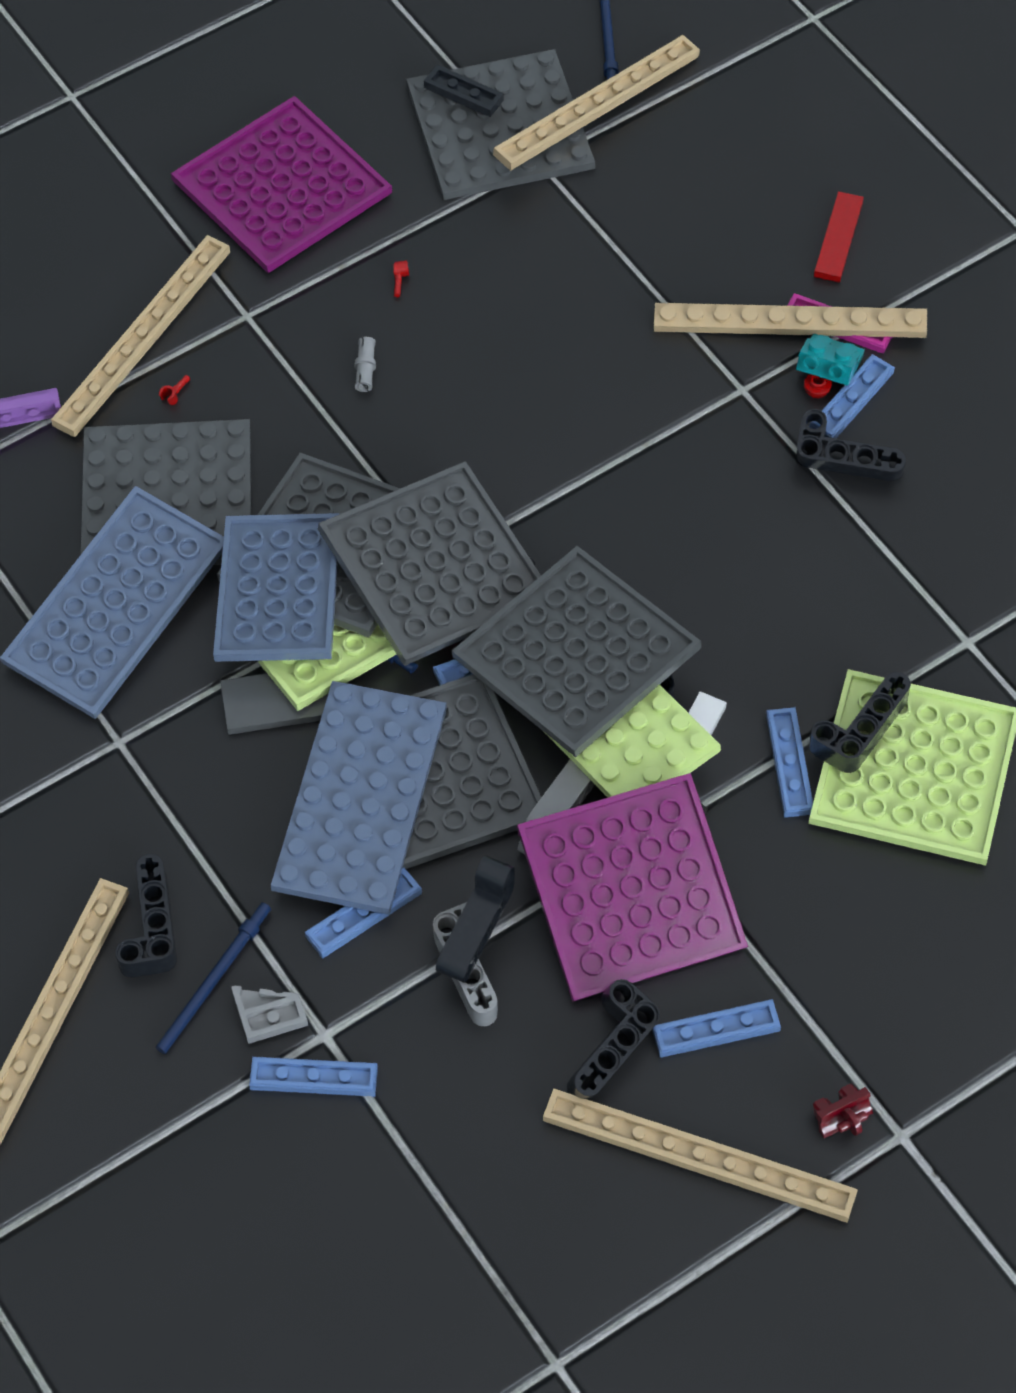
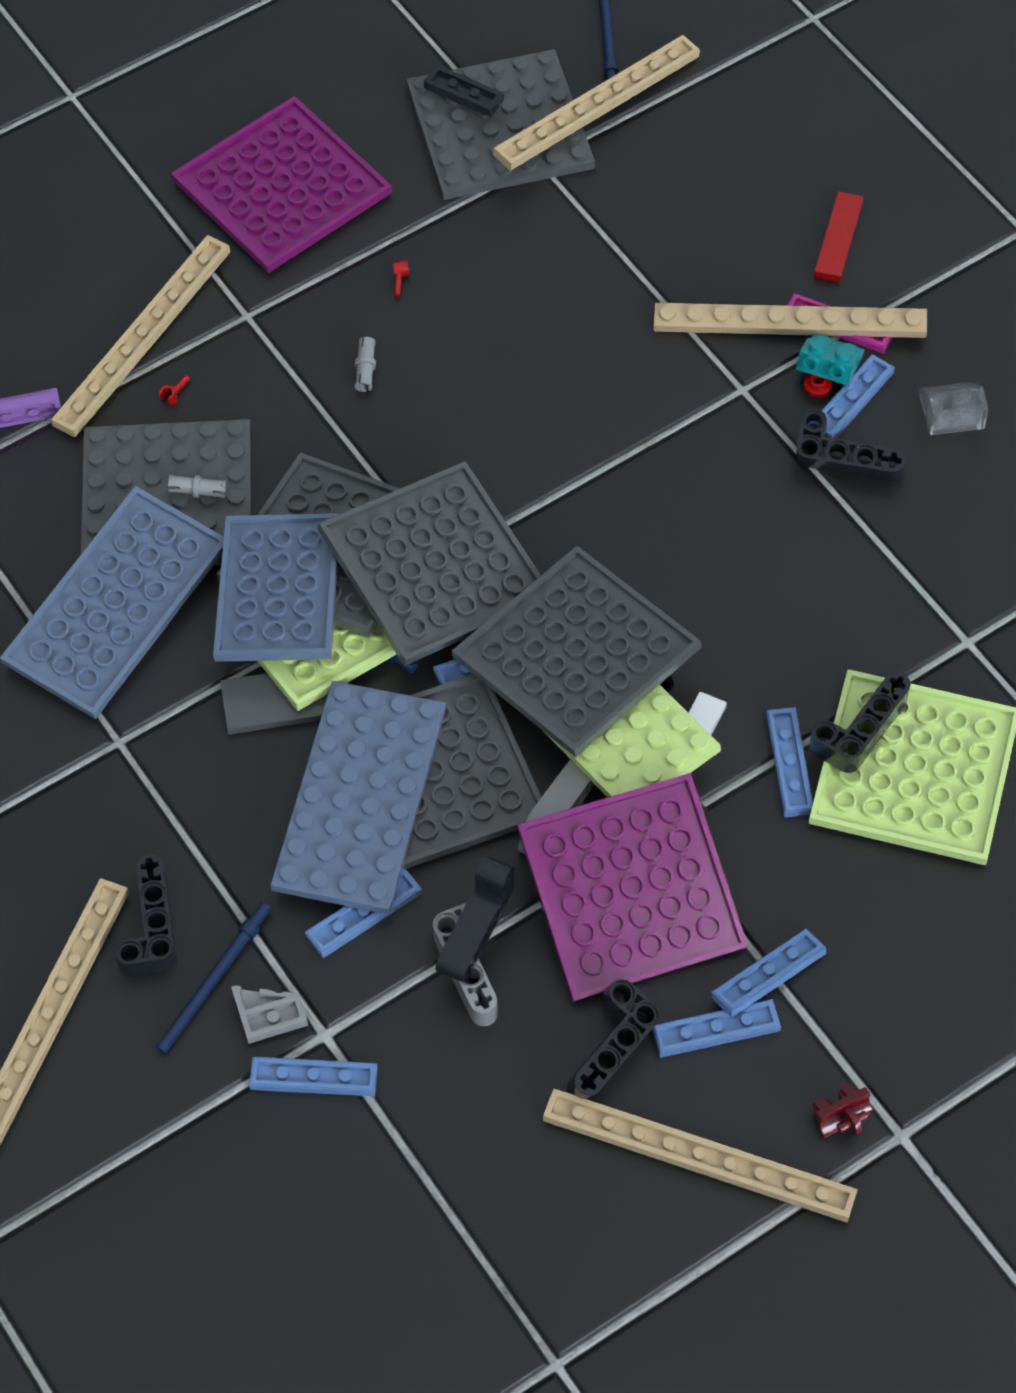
none -> light grey pin [168,474,227,498]
none -> medium blue tile [712,929,826,1018]
none -> clear slope [919,382,989,435]

